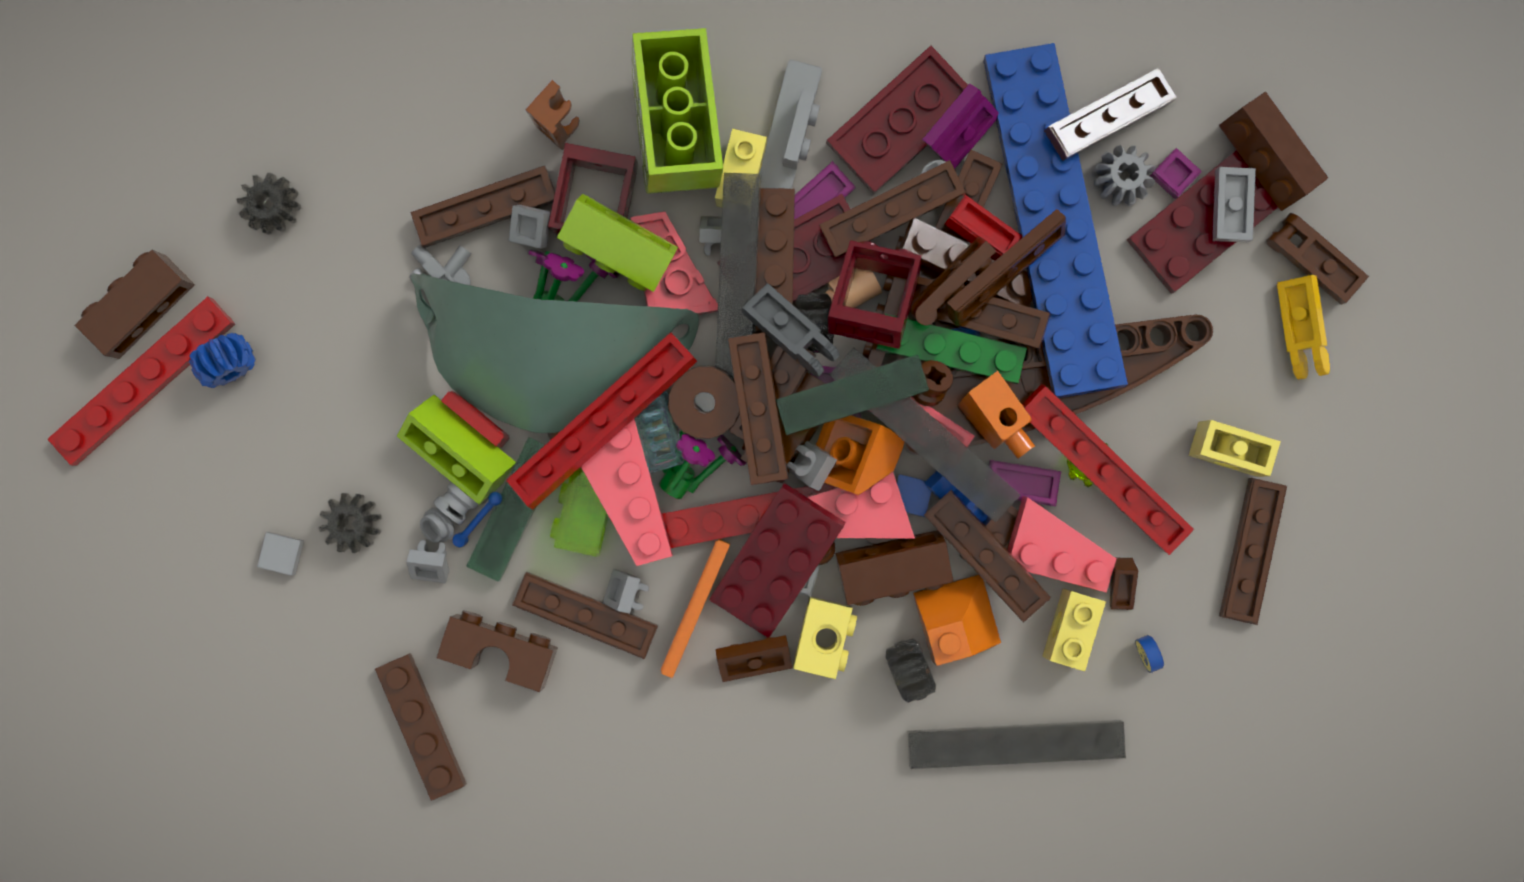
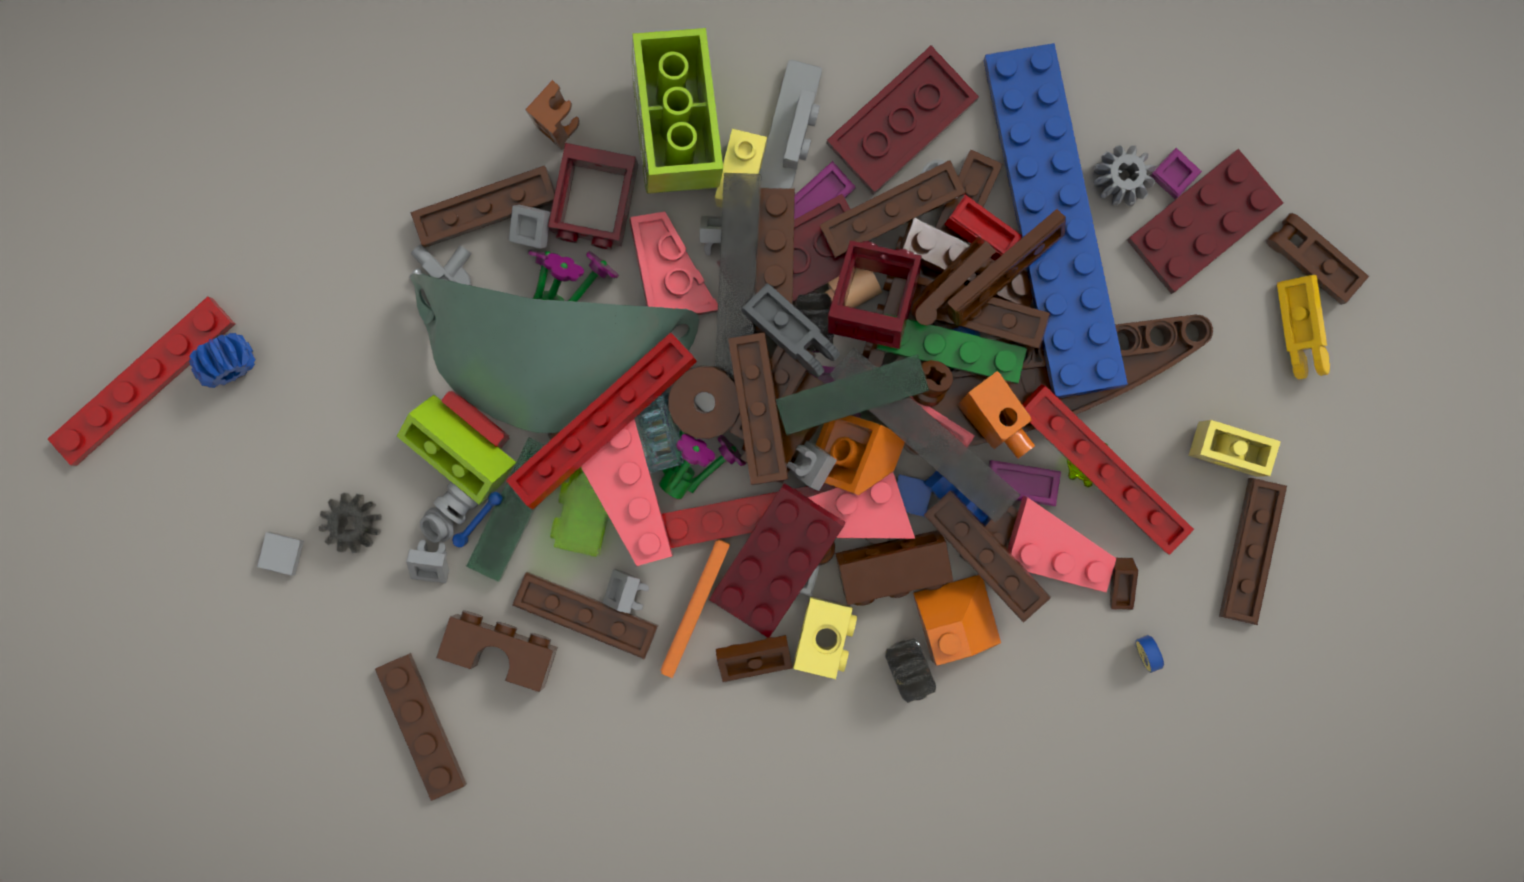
reddish brown brick [74,250,195,359] -> none
clear smoke gear [236,173,302,235] -> none
lime brick [557,194,678,292] -> none
clear smoke plate [907,720,1126,769] -> none
magenta plate [922,83,999,169] -> none
light yellow brick [1042,589,1106,672] -> none
tile [1044,68,1177,161] -> none
light grey plate [1213,167,1256,243] -> none
reddish brown brick [1219,91,1329,211] -> none

